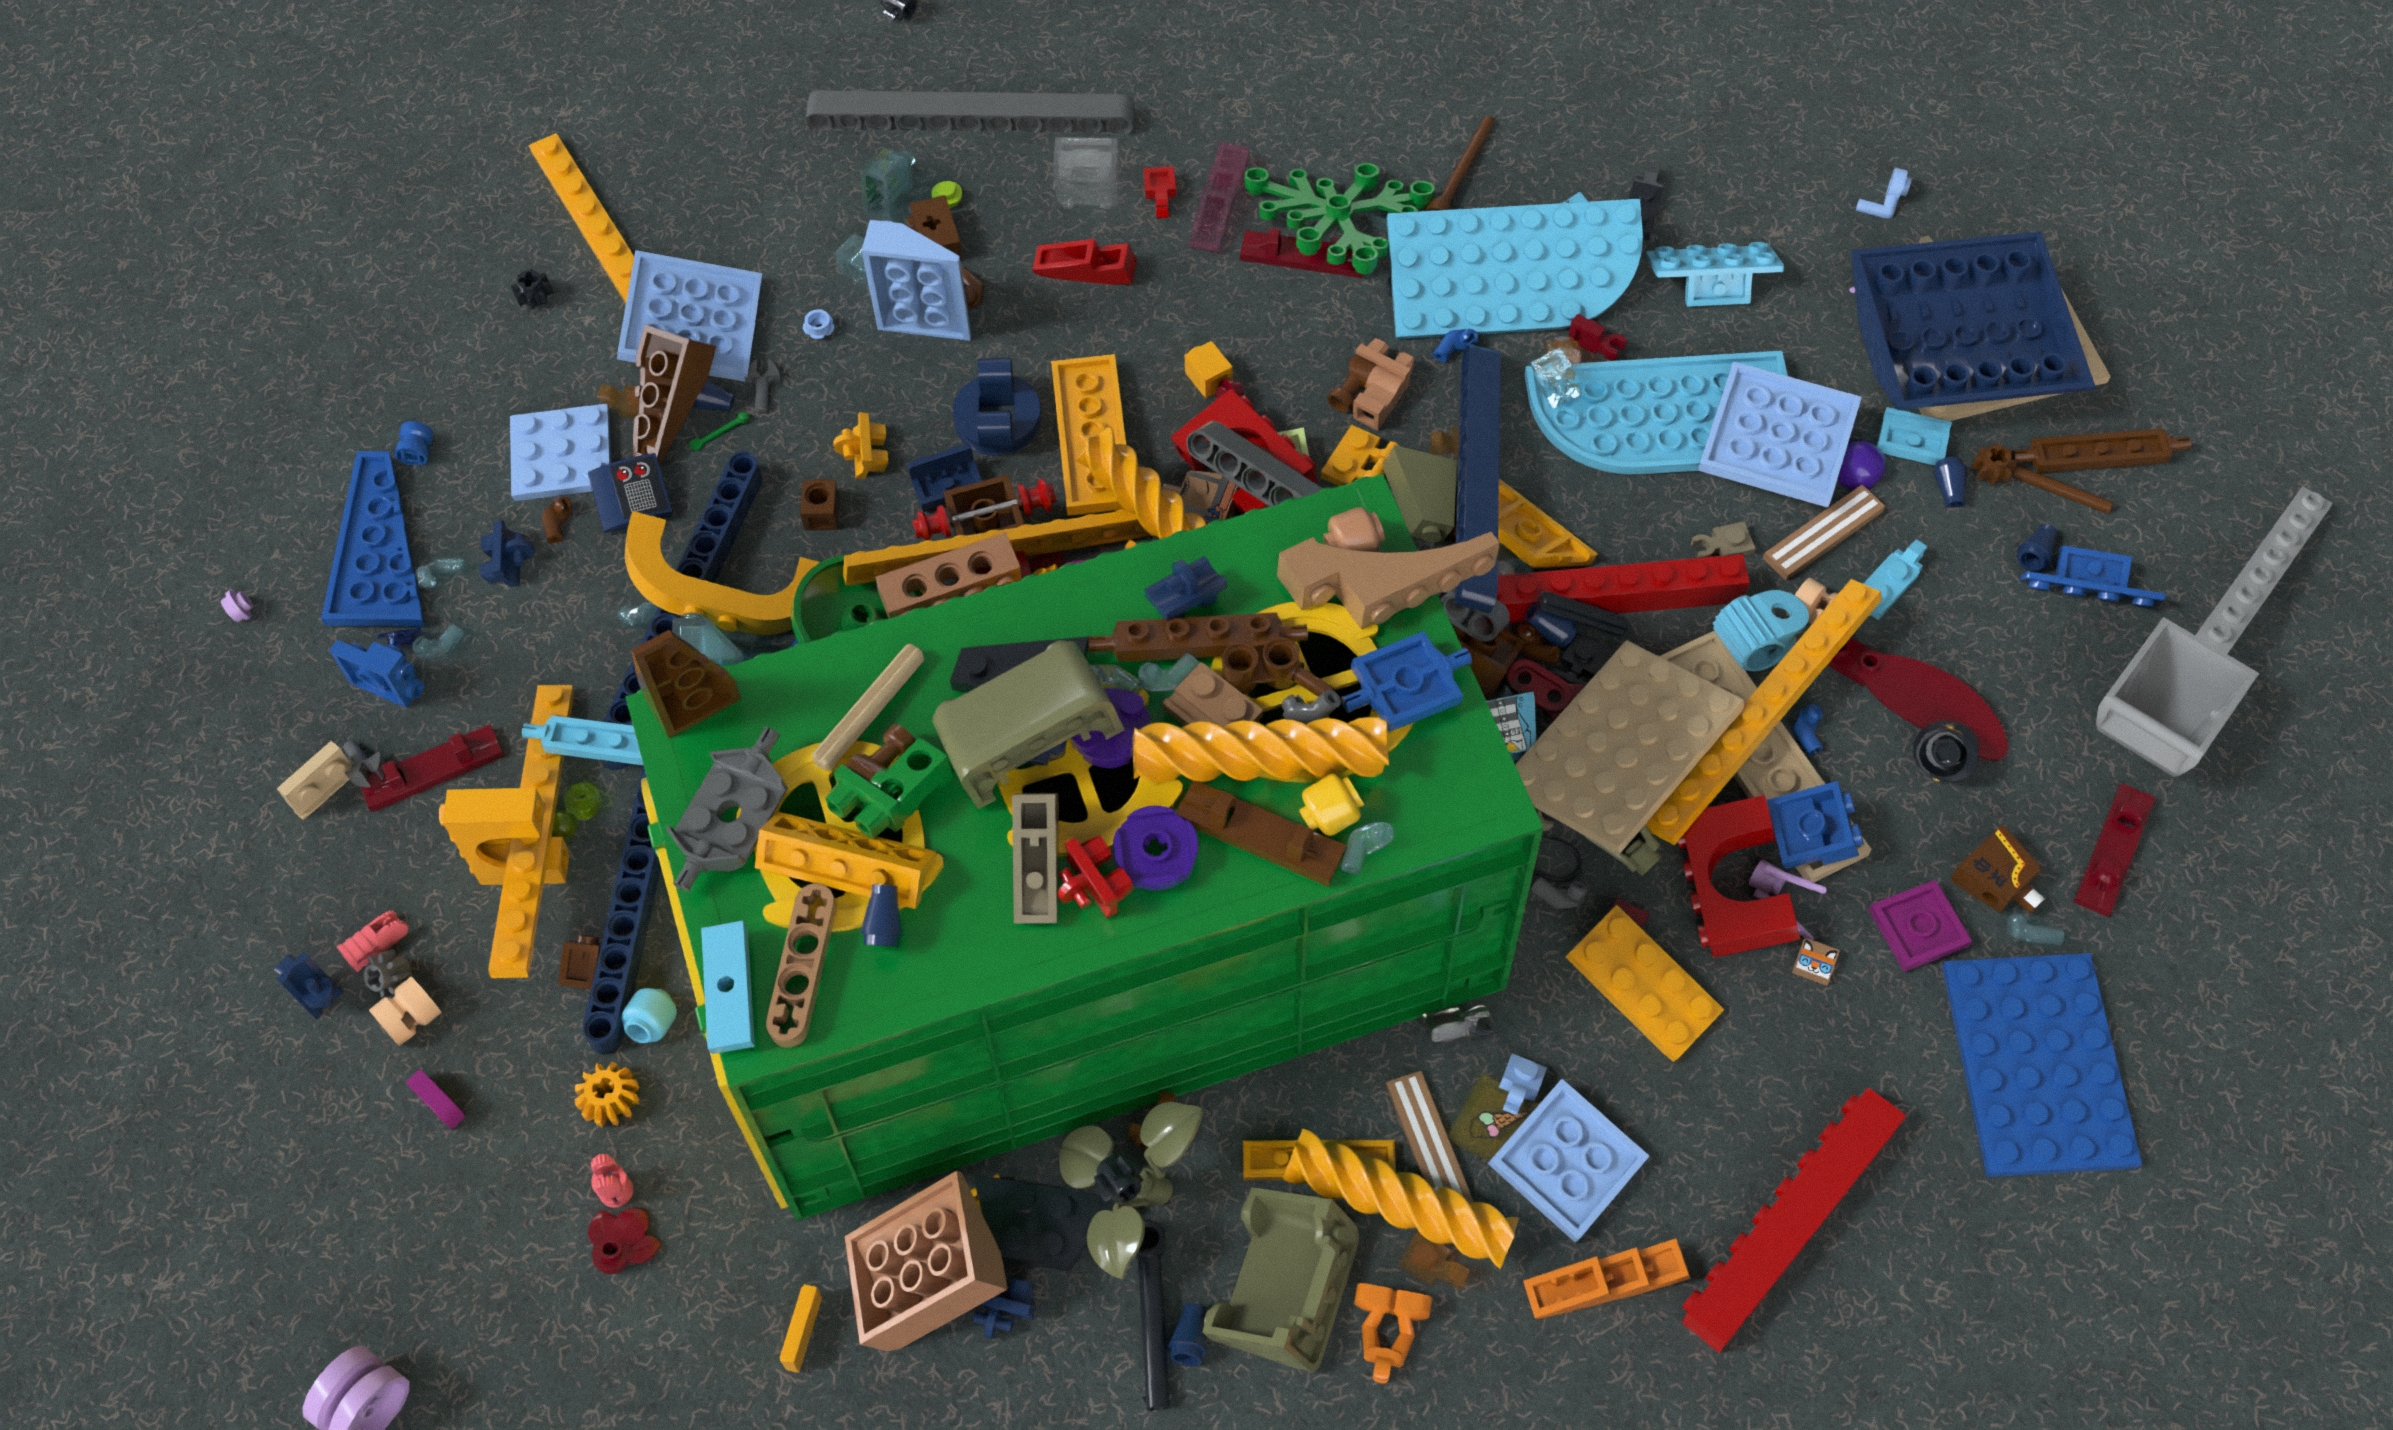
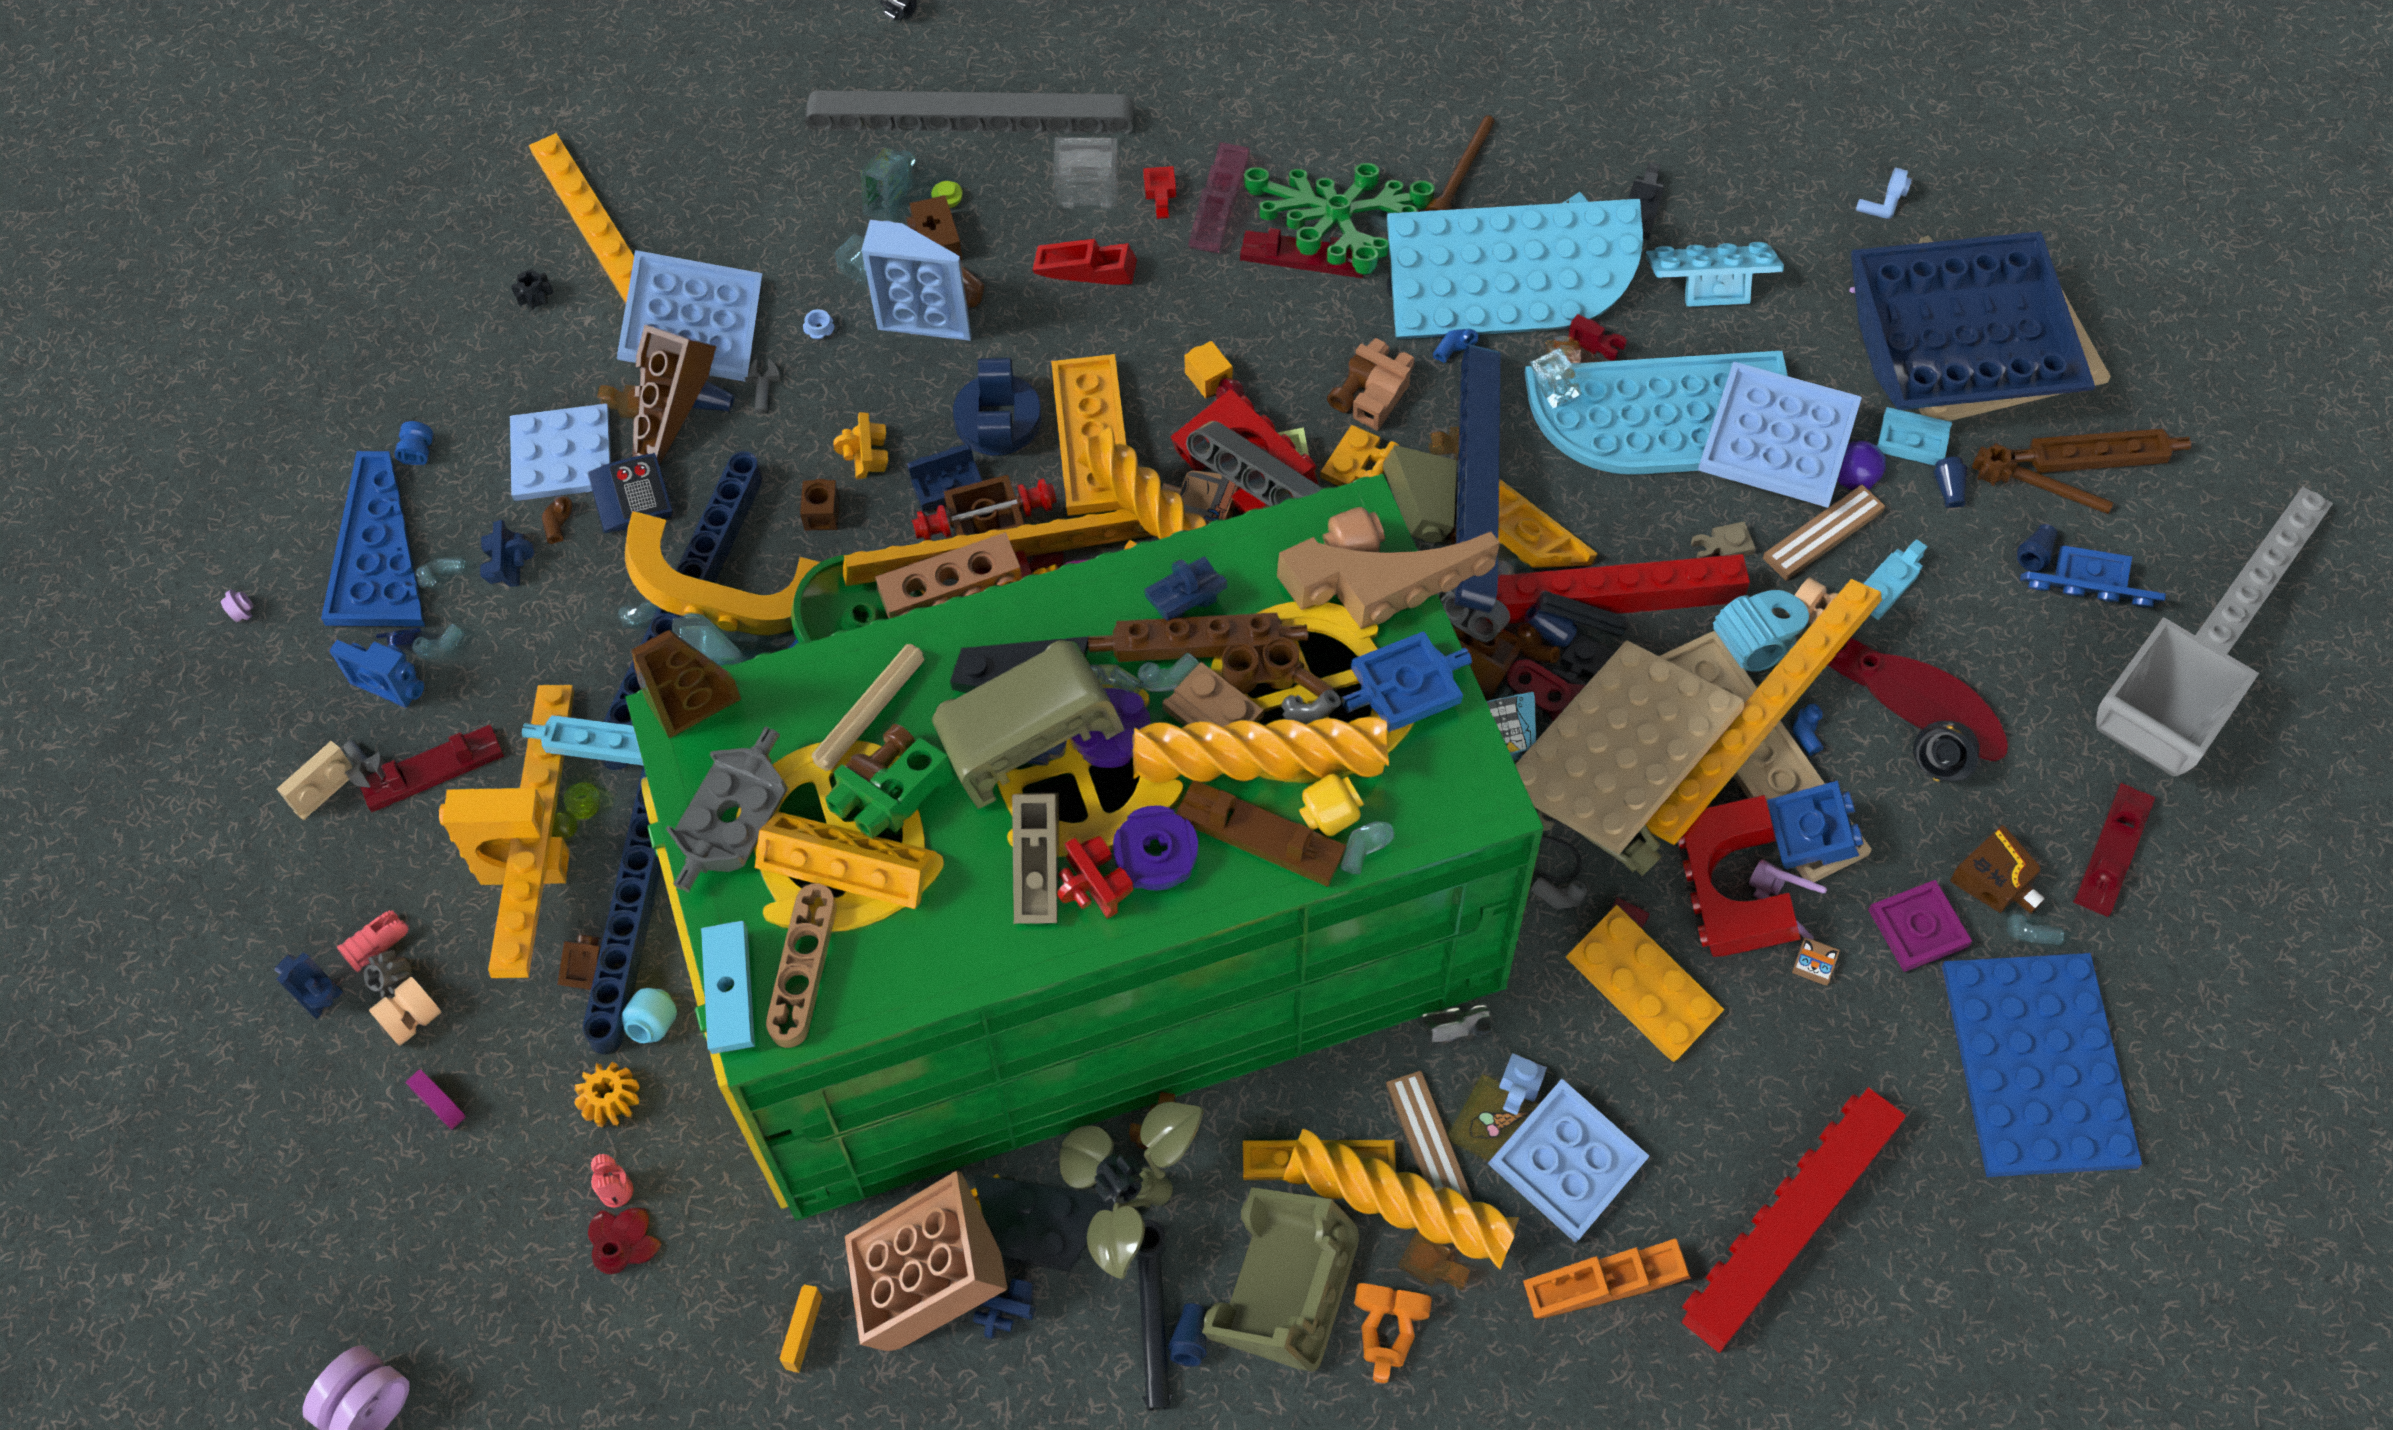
green hinge [689,412,750,451] -> none
dark blue cone [860,884,903,947] -> none

